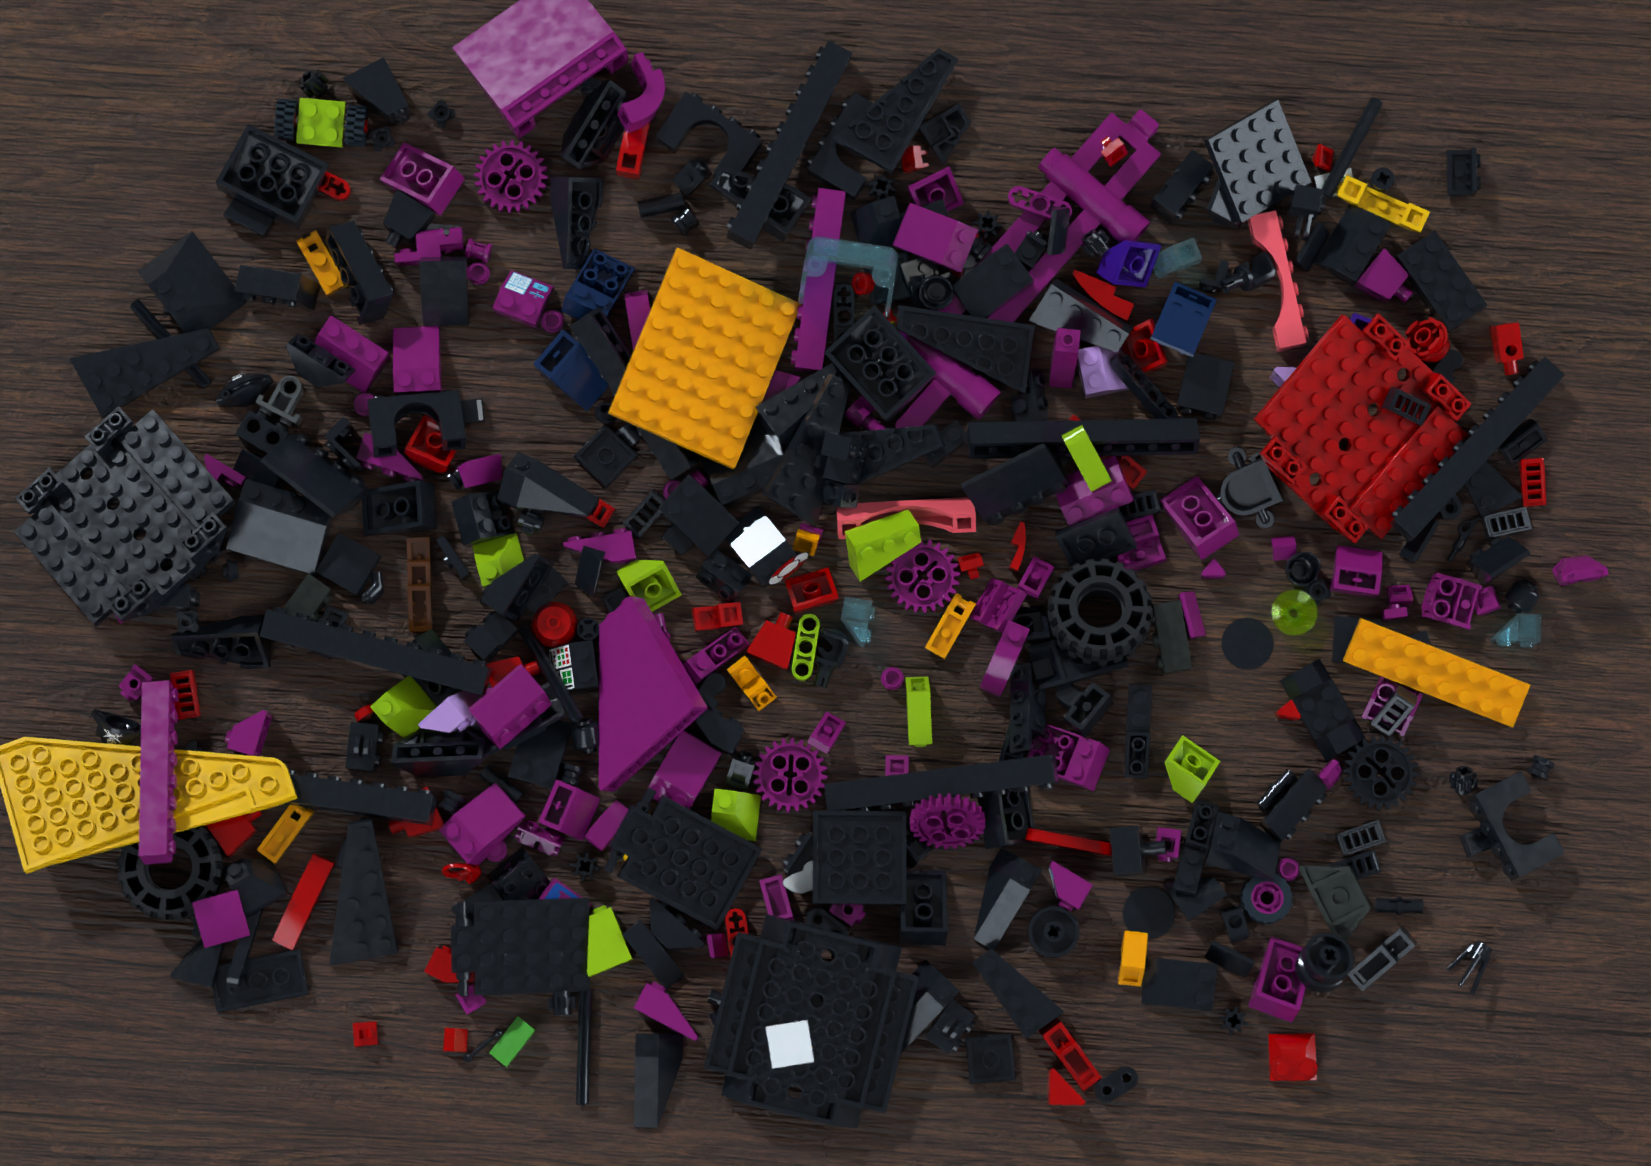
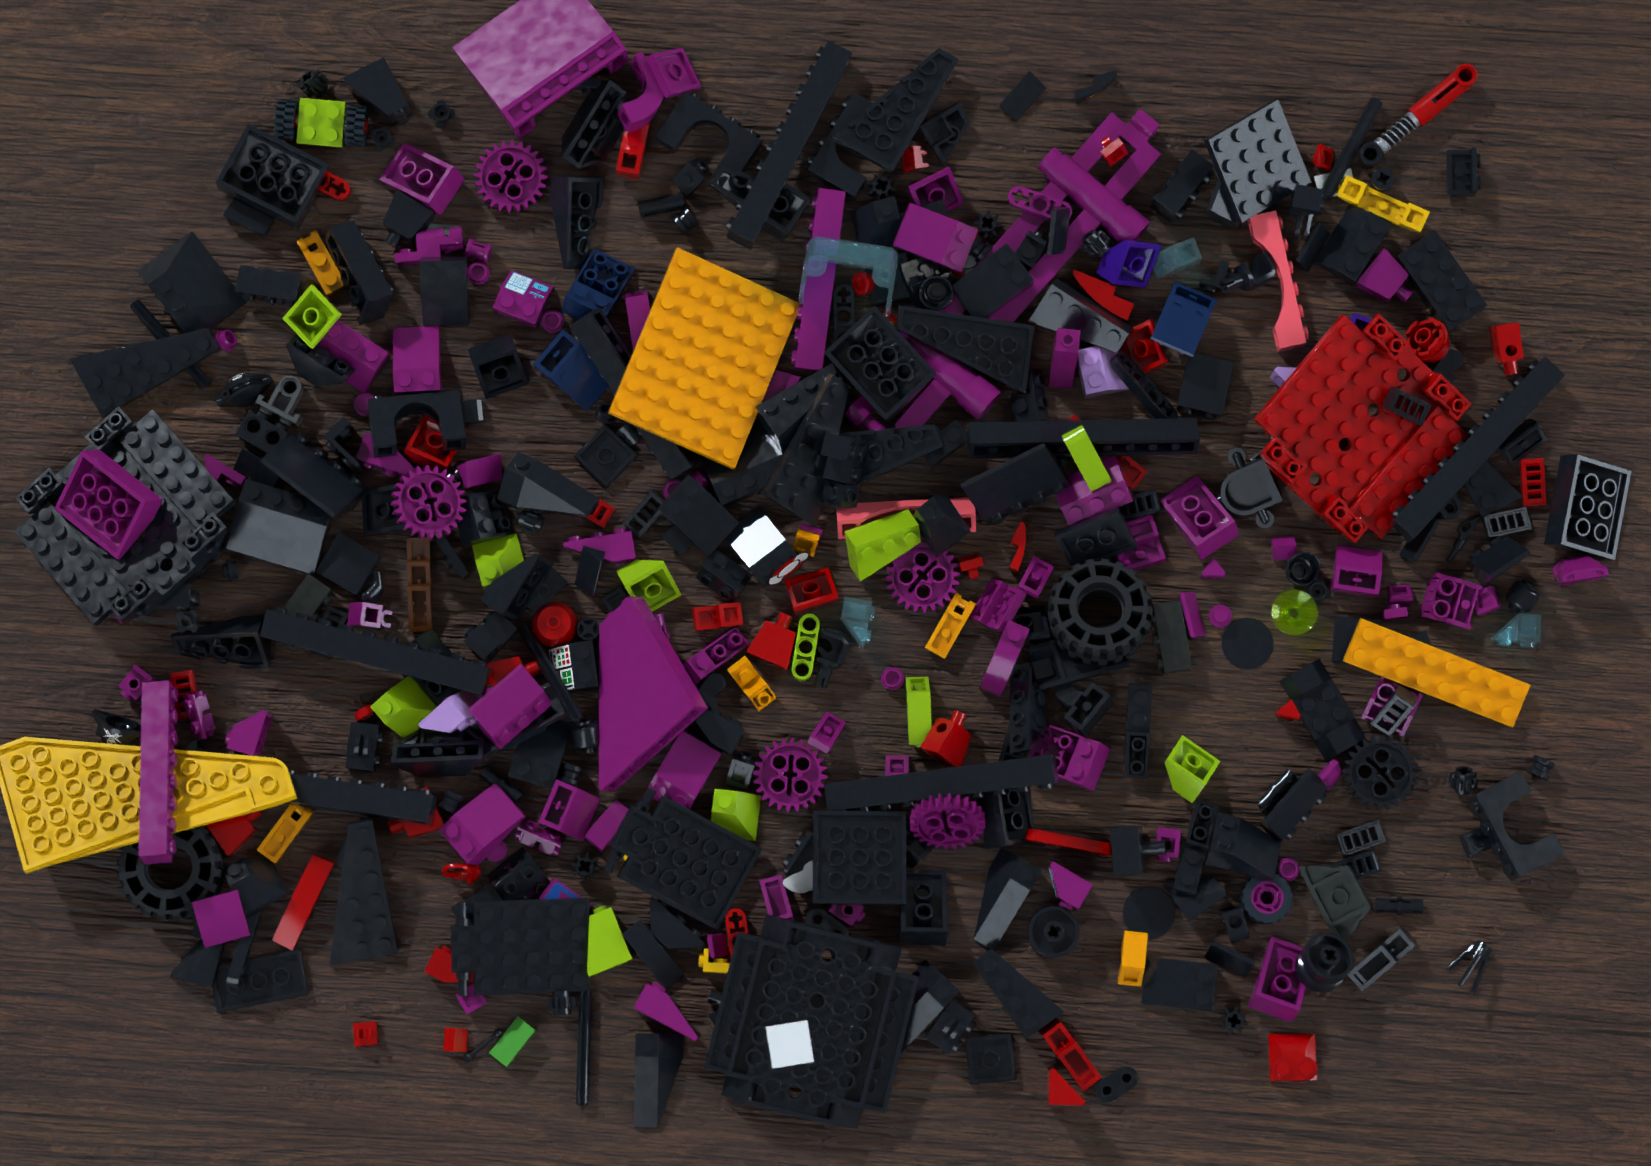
none -> magenta slope [54,449,163,559]
none -> magenta hinge [183,689,216,739]
none -> magenta plate [216,329,237,352]
none -> lime slope [282,284,342,349]
none -> magenta brick [347,602,393,629]
none -> magenta gear [390,465,466,541]
none -> black slope [468,334,529,399]
none -> magenta tile [646,47,702,98]
none -> yellow bracket [699,948,730,974]
none -> black slope [913,493,970,557]
none -> red torso [920,710,971,768]
none -> black slope [999,71,1046,122]
none -> black slope [1073,70,1117,104]
none -> magenta plate [1209,605,1232,628]
none -> piece [1357,64,1477,169]
none -> black slope [1544,454,1632,560]

